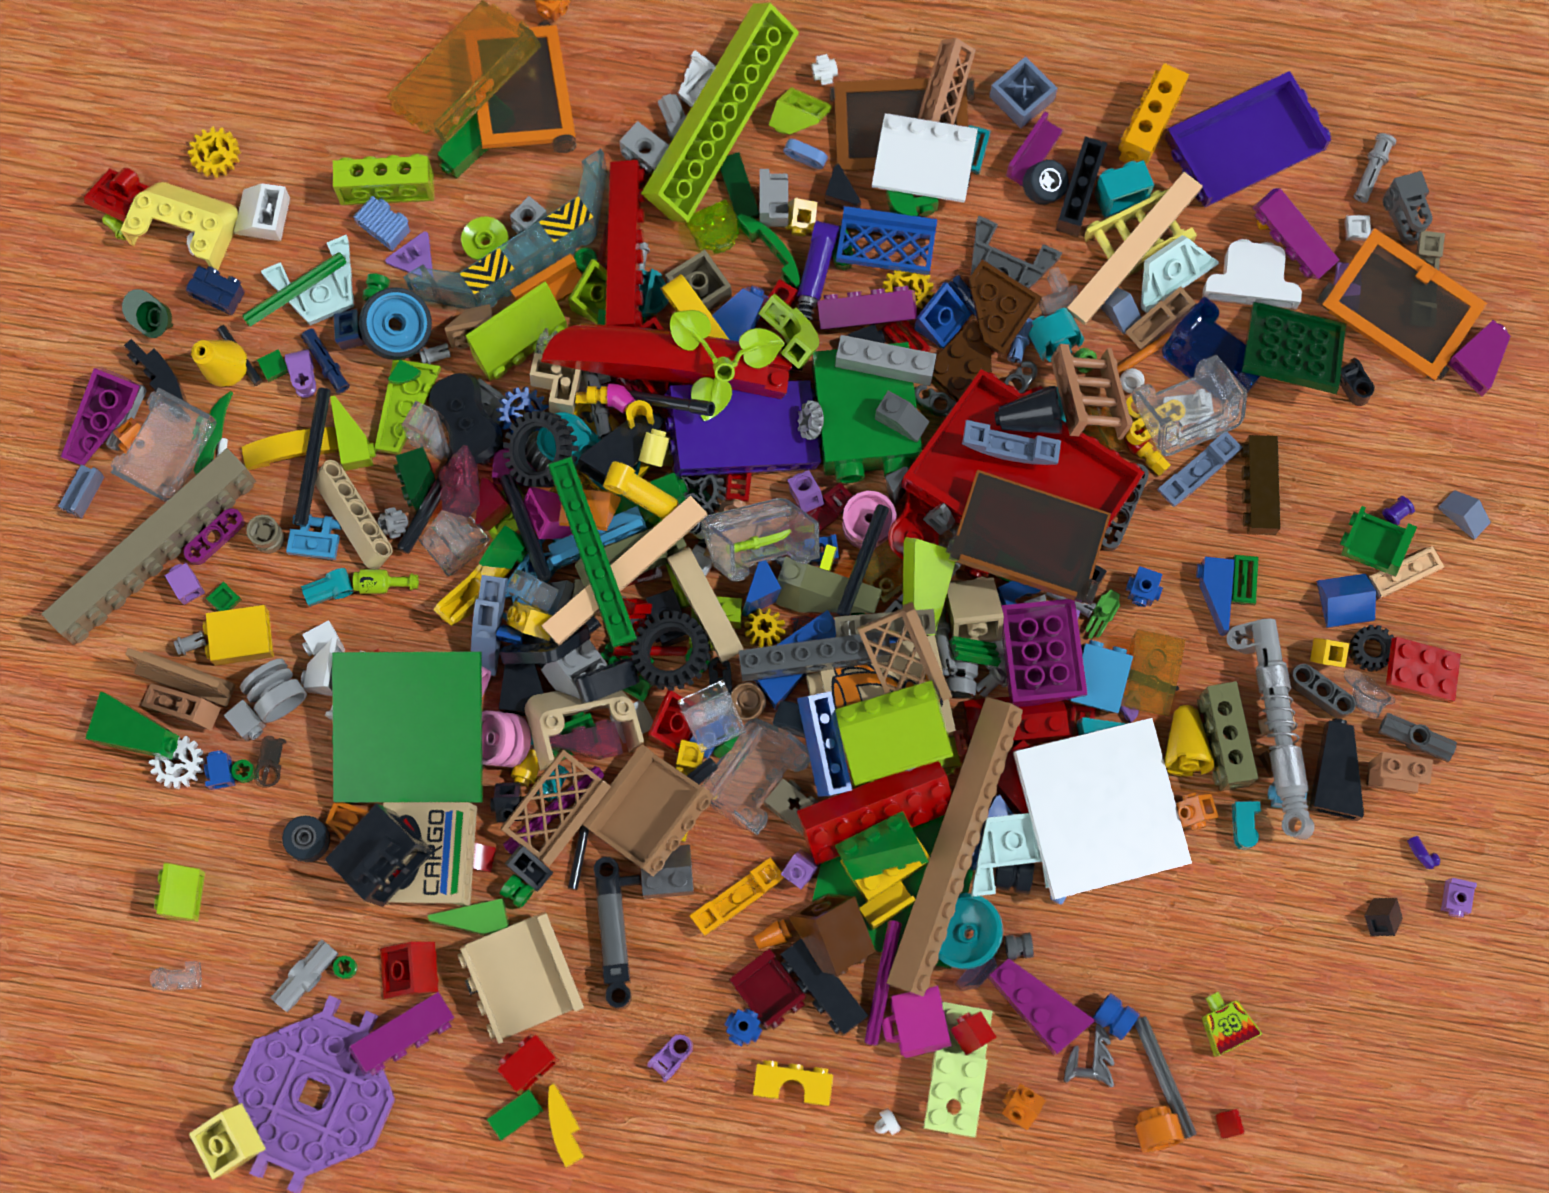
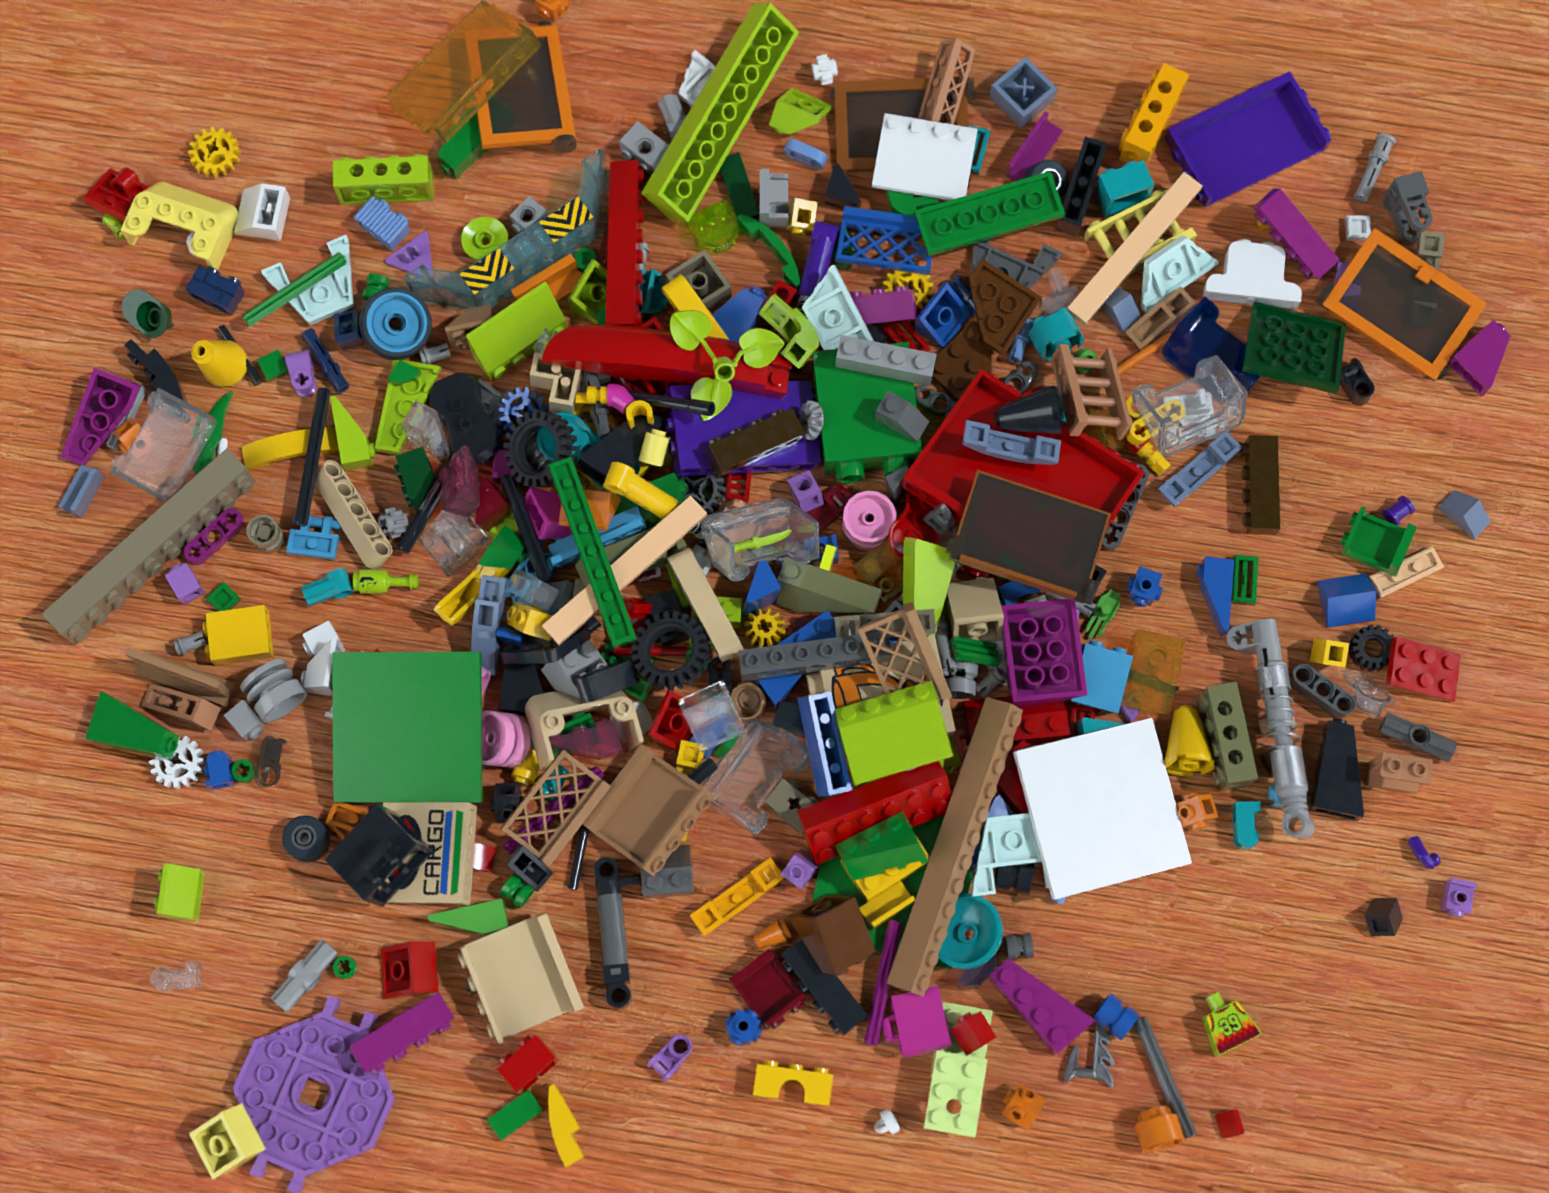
black axle [837,504,889,616] -> none
white tile [1120,368,1145,393] -> none
none -> dark brown brick [703,408,806,478]
none -> light aqua wing [802,265,874,350]
none -> green plate [915,171,1065,257]

